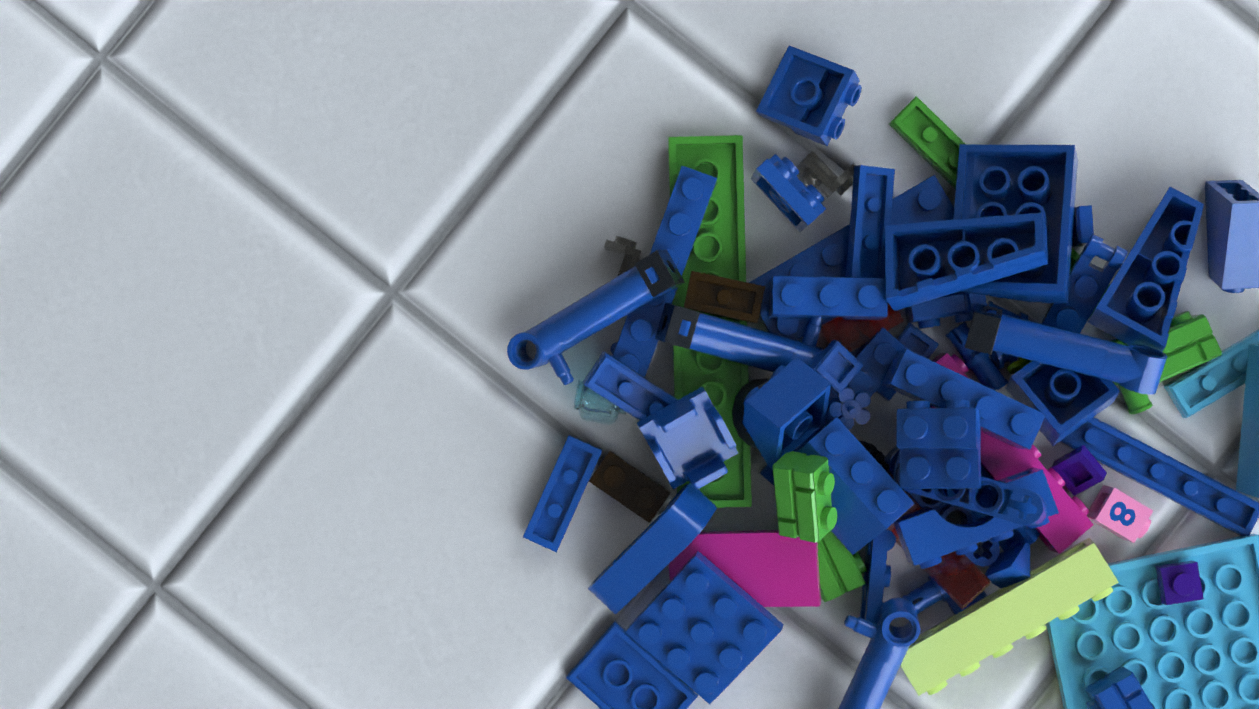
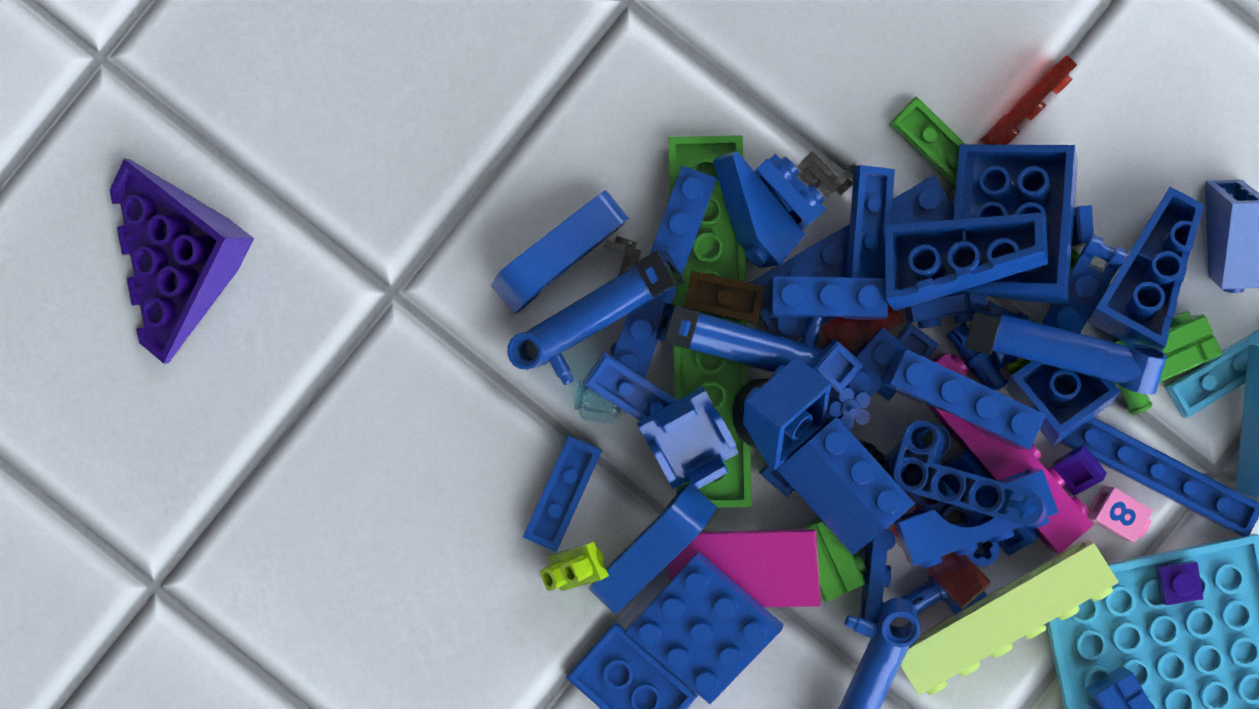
dark brown plate [589,451,671,523] -> none
blue plate [756,45,862,146] -> none
bright green brick [772,451,837,543] -> none
blue plate [897,400,981,489] -> none
blue slope [984,542,1030,589] -> none
none -> dark purple slope [109,158,254,364]
none -> blue beam [491,190,630,314]
none -> lime hips [539,541,609,591]
none -> blue slope [713,151,806,268]
none -> clear red plate [980,55,1077,145]

